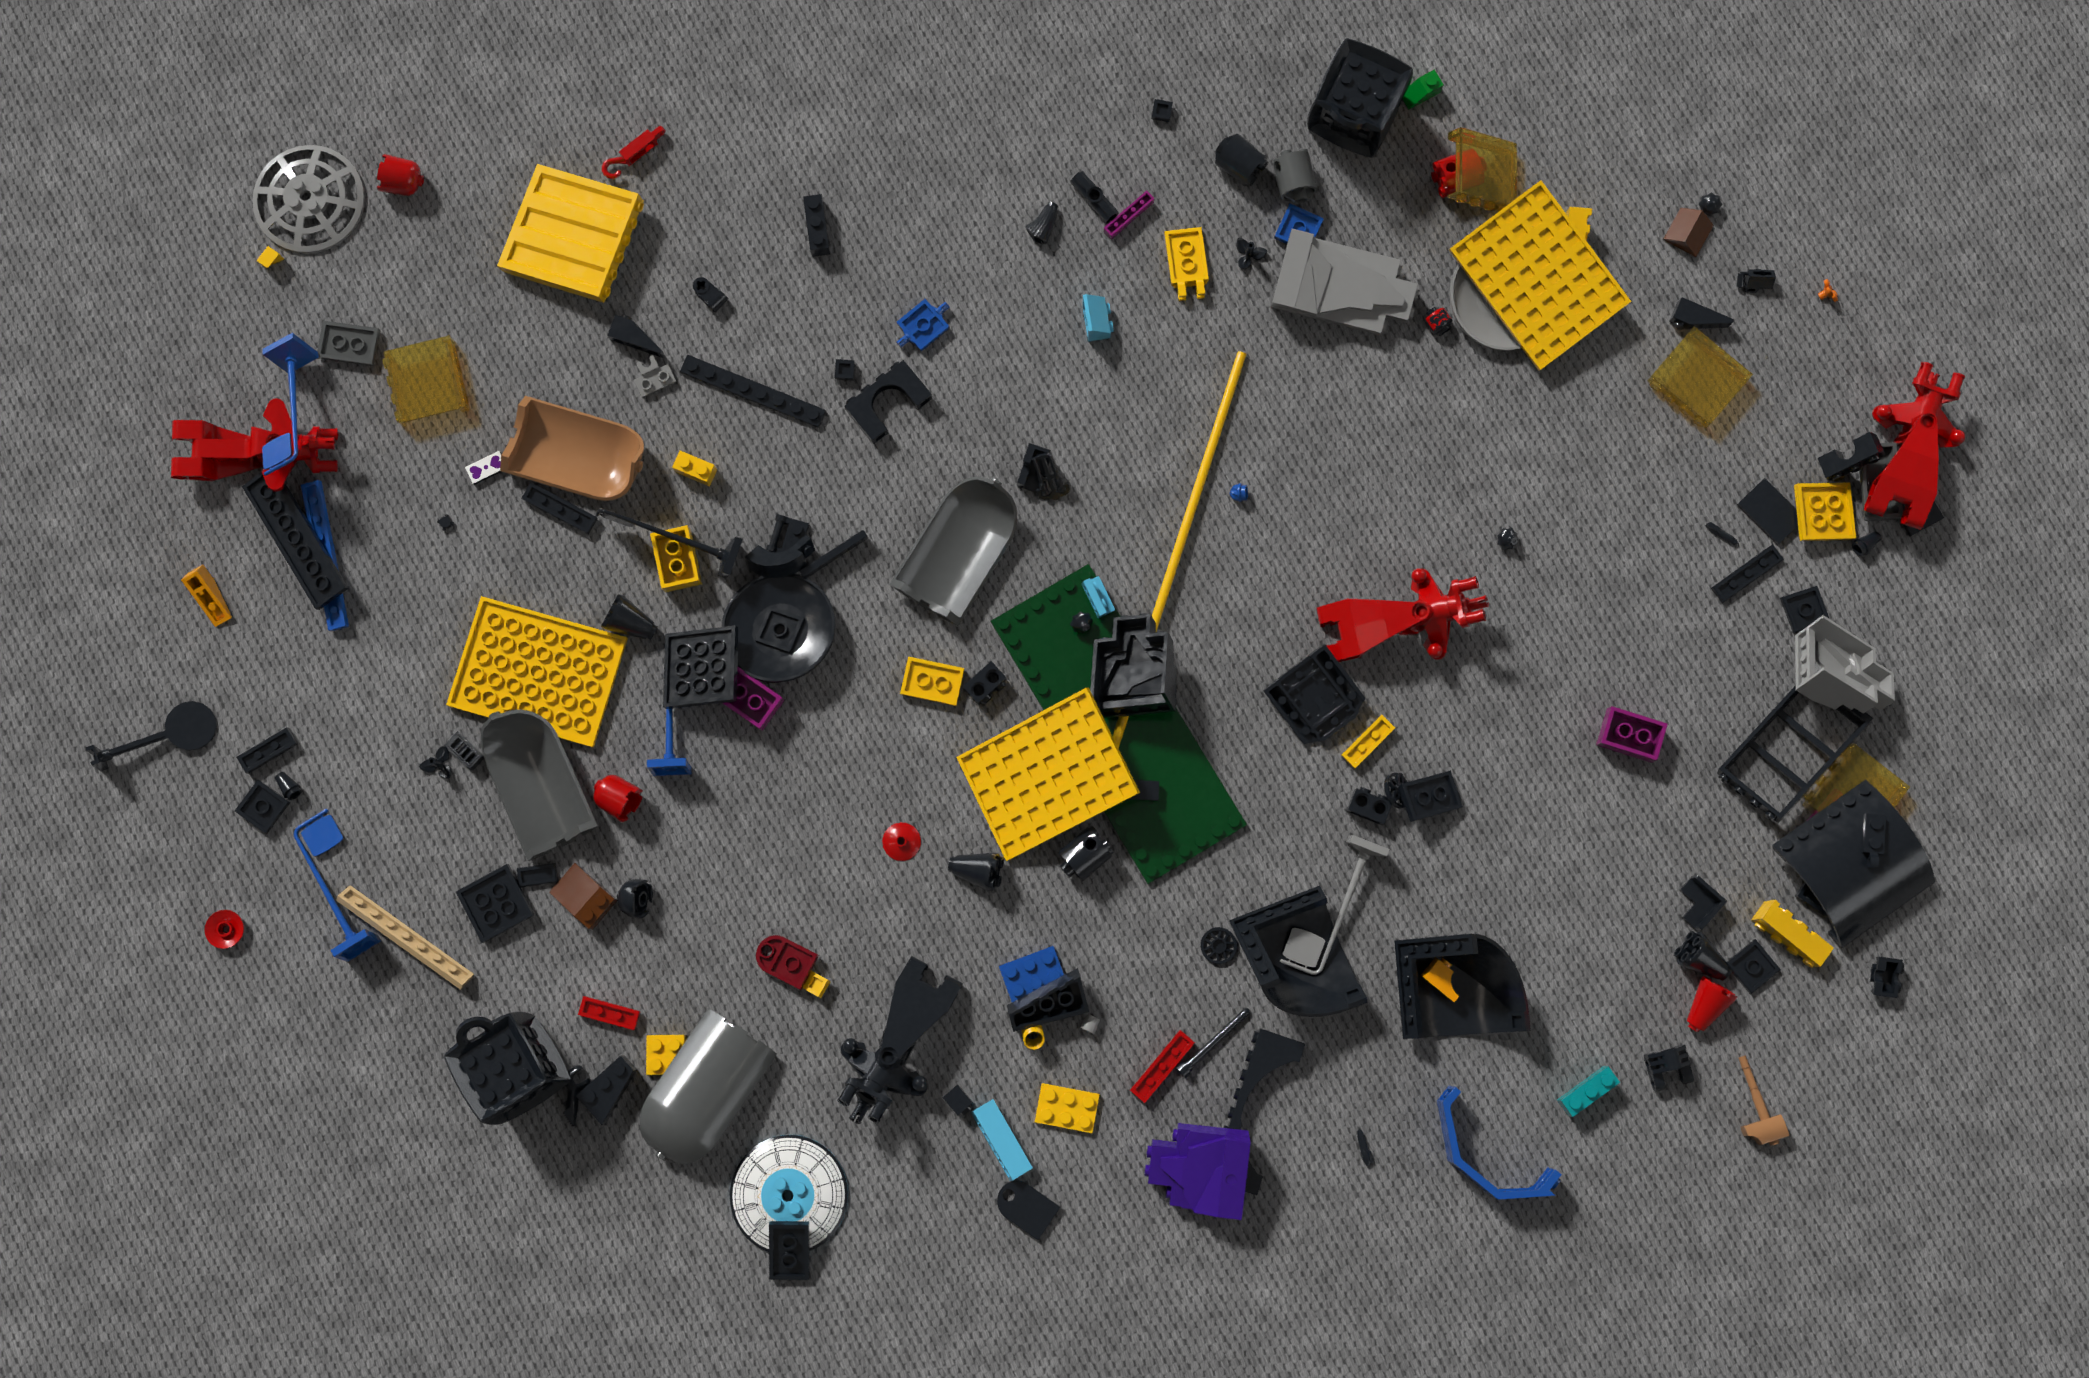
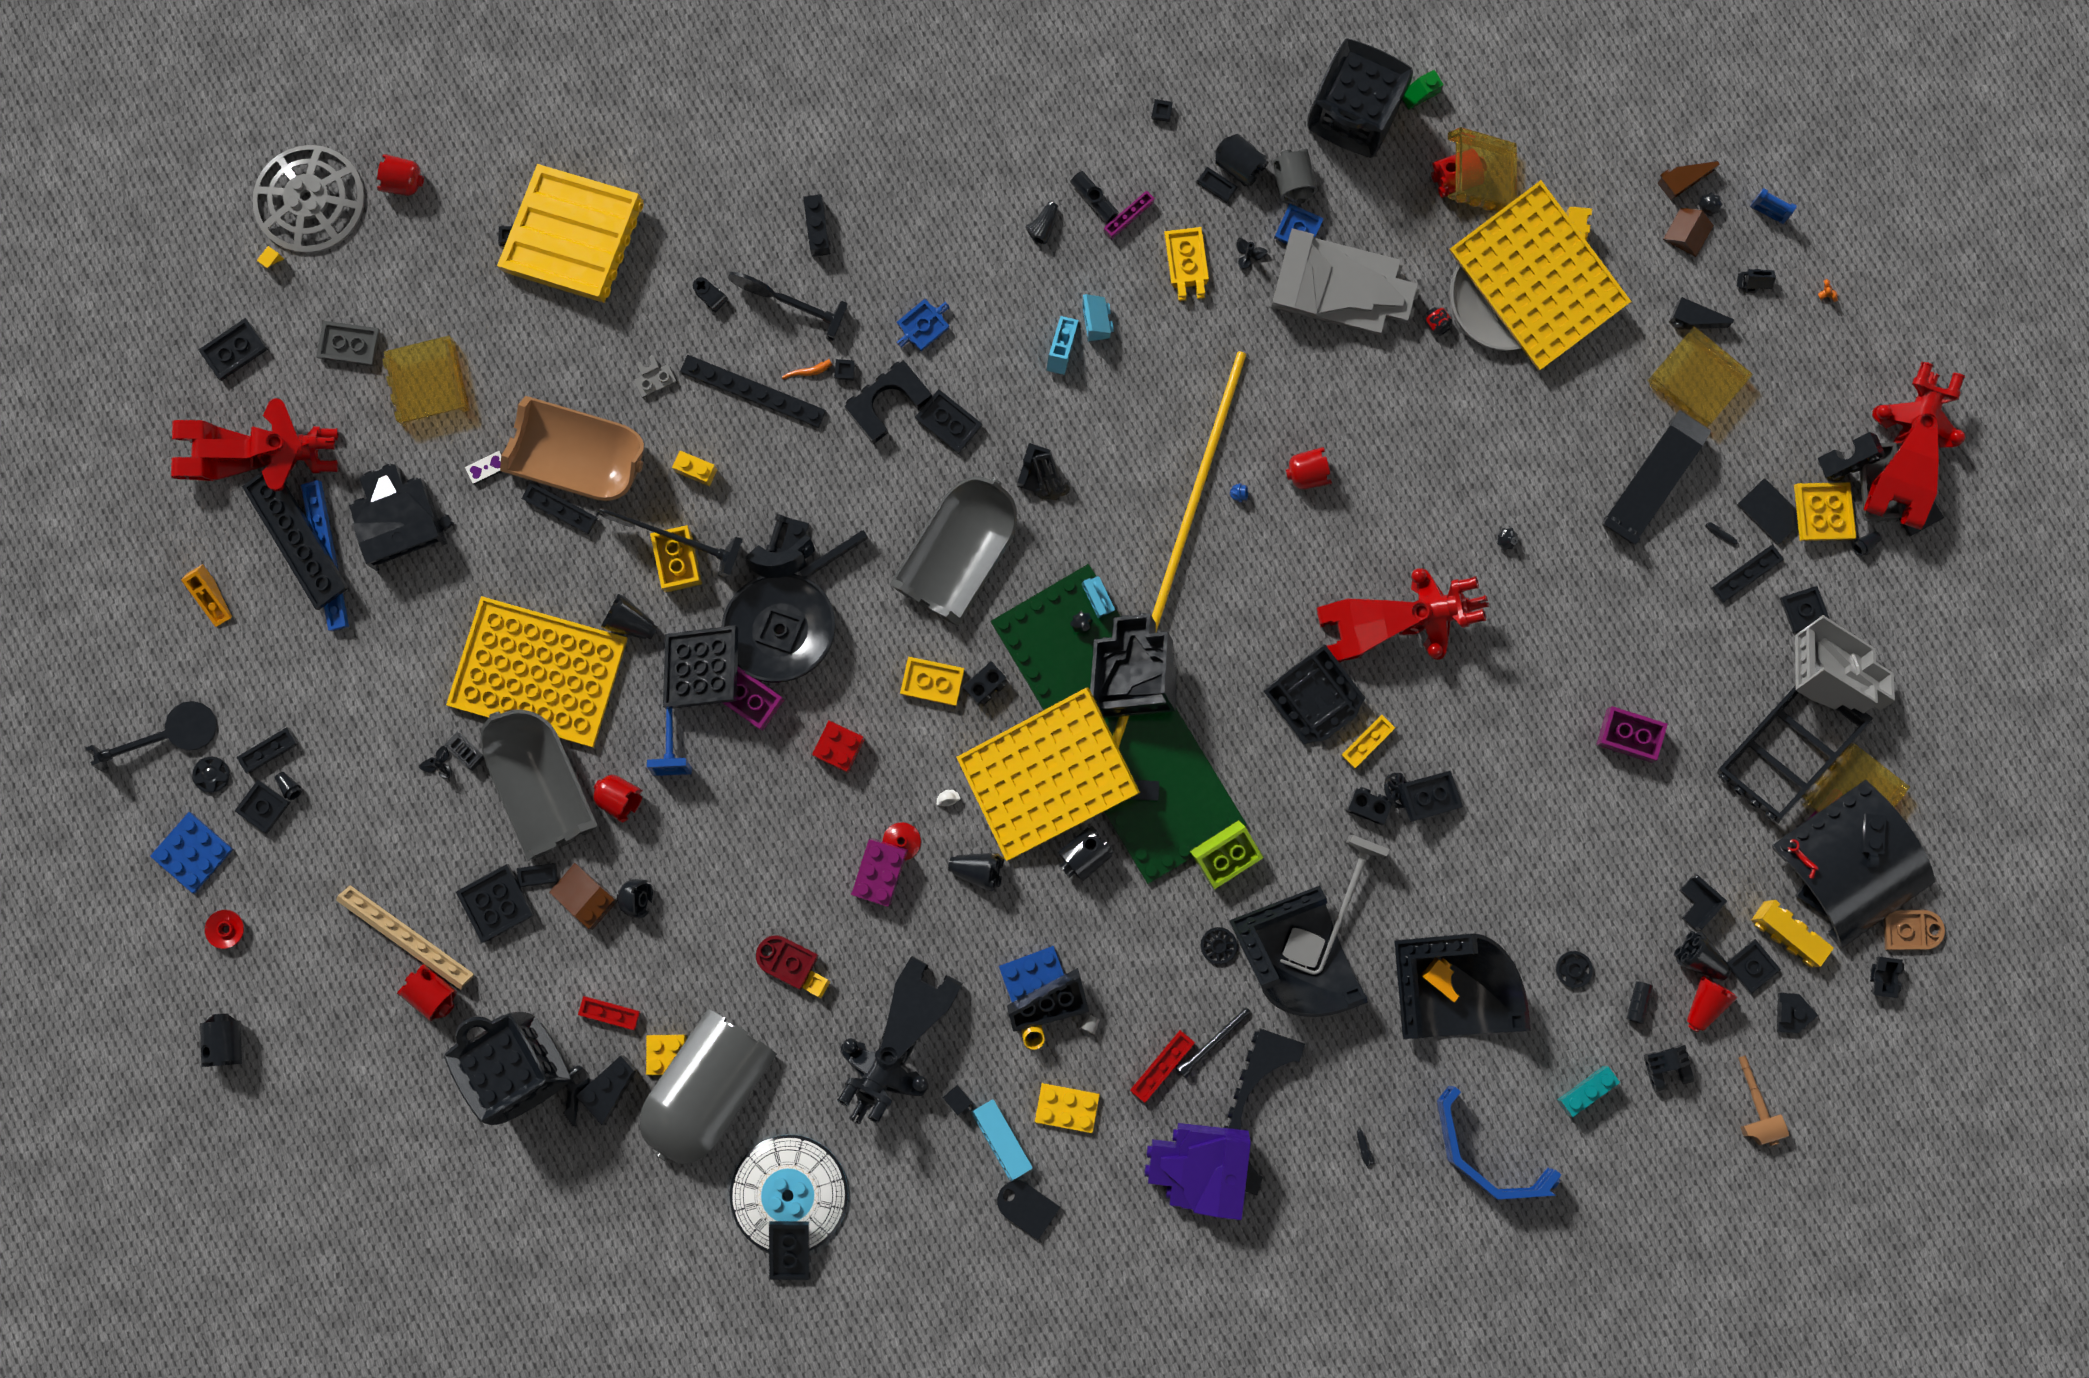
blue piece [262,333,319,476] -> none
blue piece [294,809,381,962] -> none
red piece [602,126,666,179] -> none
black slope [607,315,664,358] -> none
none -> blue plate [150,812,233,894]
none -> black wheel [192,756,230,793]
none -> black plate [198,318,268,381]
none -> black cylinder [200,1013,242,1067]
none -> black panel [349,464,448,571]
none -> red cylinder [397,964,457,1021]
none -> black tile [498,226,512,246]
none -> black piece [728,272,848,341]
none -> orange animal [782,359,833,379]
none -> red brick [812,720,865,773]
none -> magenta brick [851,838,908,907]
none -> black plate [915,389,982,454]
none -> white piece [937,790,960,806]
none -> medium azure slope [1046,316,1079,375]
none -> lime brick [1190,820,1263,889]
none -> black tile [1196,167,1238,203]
none -> red cylinder [1286,447,1332,489]
none -> black wheel [1555,951,1593,988]
none -> black panel [1602,410,1711,545]
none -> black axle [1626,981,1653,1024]
none -> reddish brown slope [1658,161,1720,200]
none -> blue plate [1750,188,1797,224]
none -> black plate [1777,992,1818,1033]
none -> red piece [1787,839,1819,879]
none -> medium nougat tile [1884,910,1945,950]

